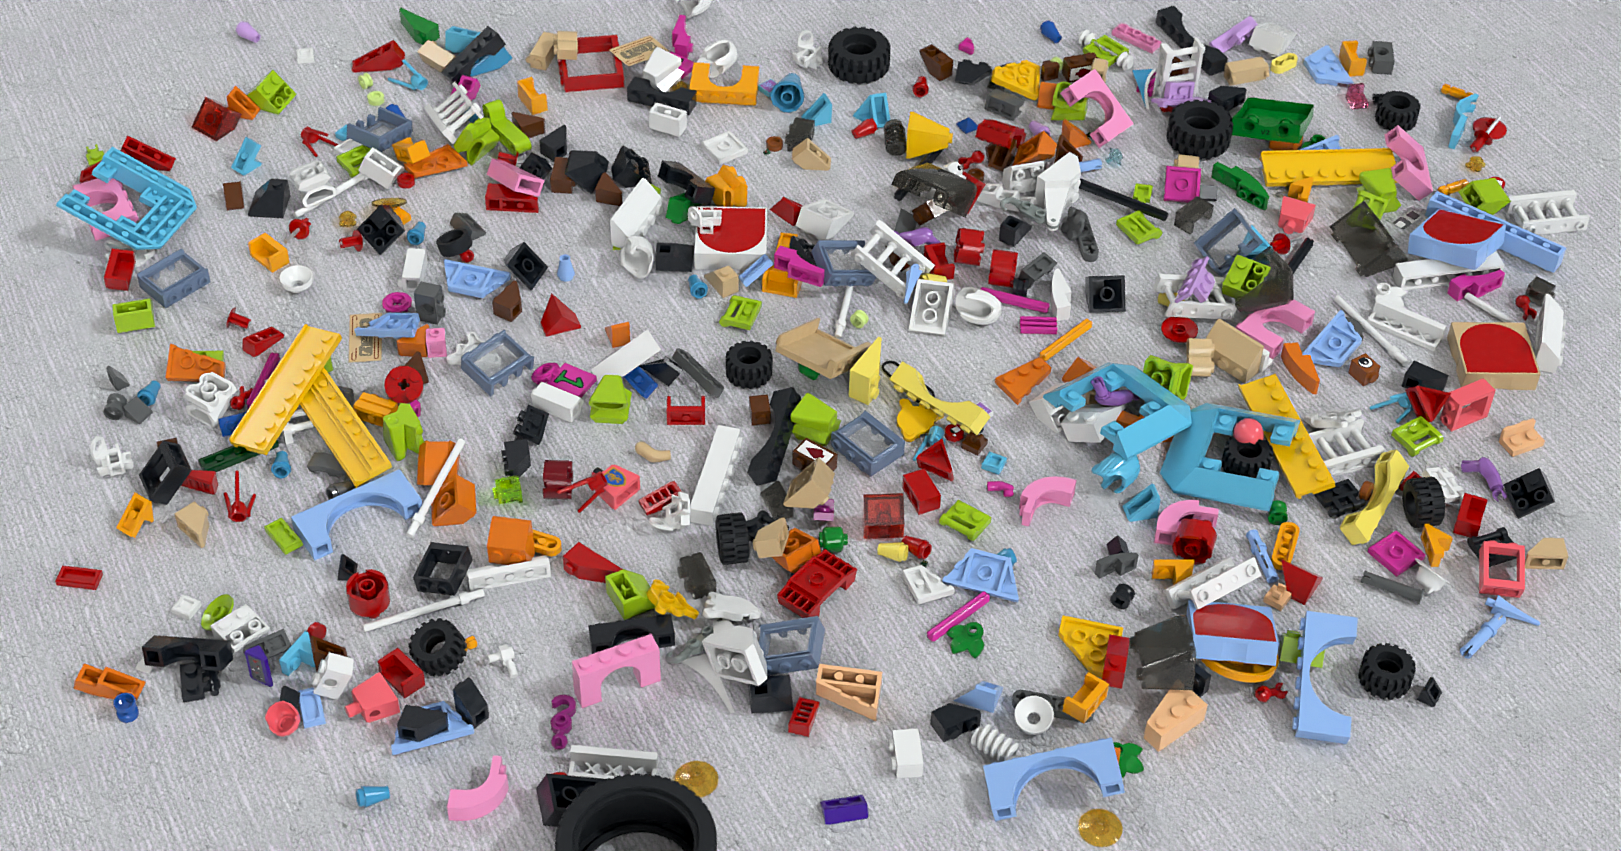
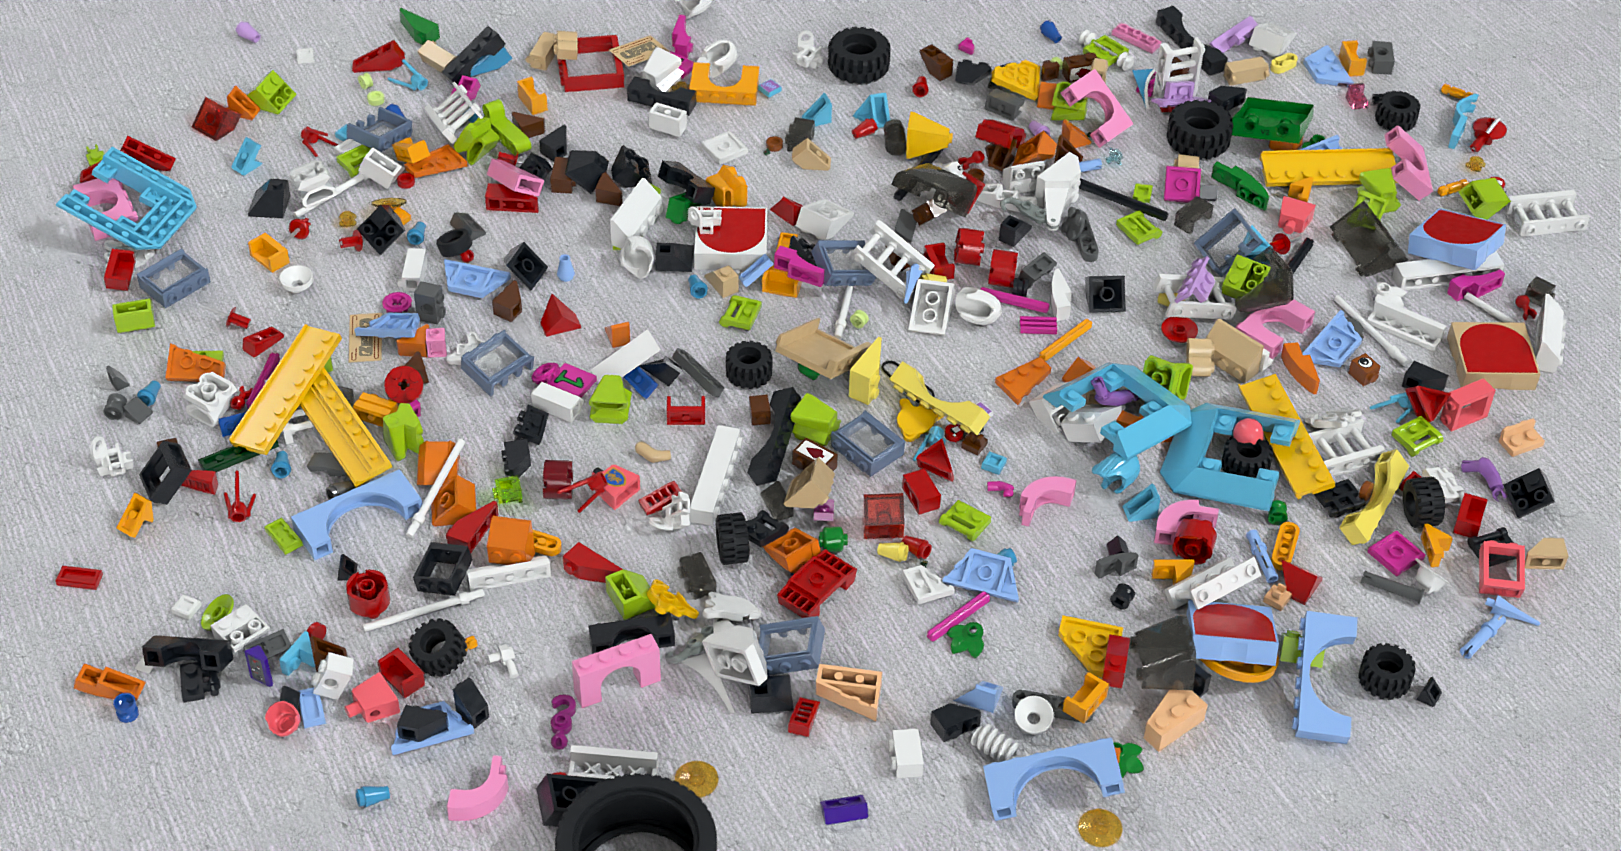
tan slope [174,501,209,548] -> none
reddish brown slope [223,181,245,211] -> none
medium azure slope [445,26,481,54] -> none
tan slope [753,517,789,558] -> none
dark azure cone [771,73,804,113] -> none
medium lavender arm [894,227,942,246] -> none
blue slope [956,117,978,134] -> none
red arm [1255,682,1288,702] -> none
sticker [1393,210,1422,230] -> none
light blue brick [1425,191,1566,273] -> none
none -> red slope [446,501,499,554]

